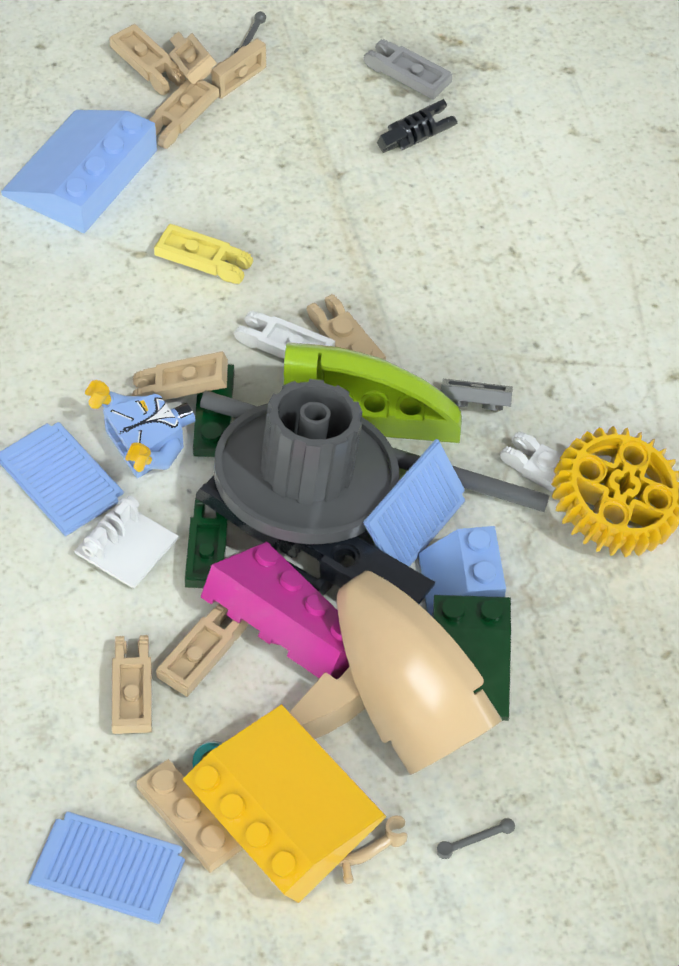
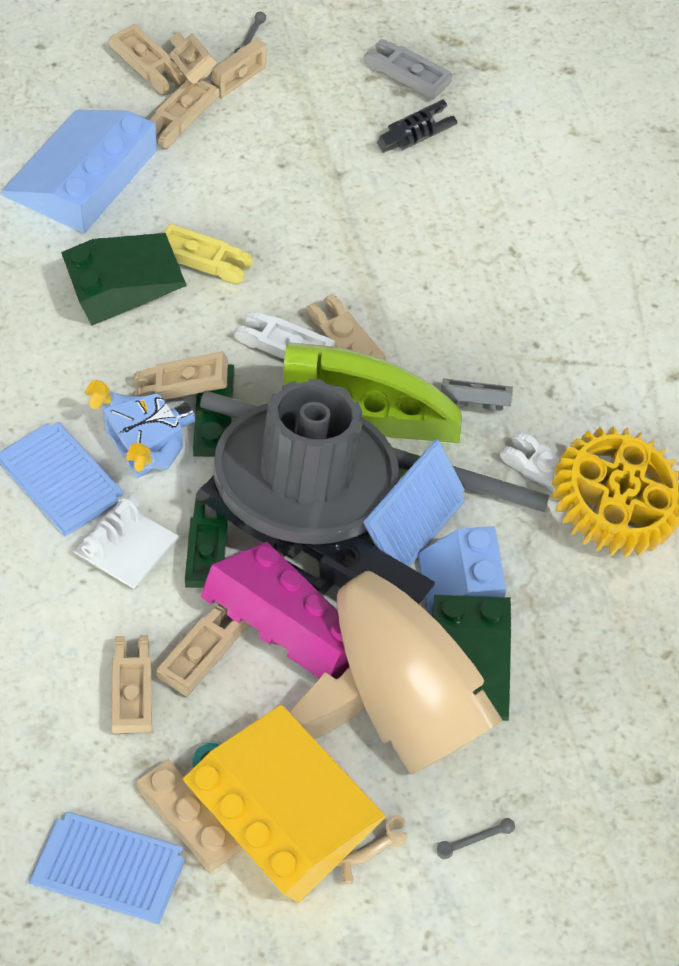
none -> dark green slope [61,233,187,326]

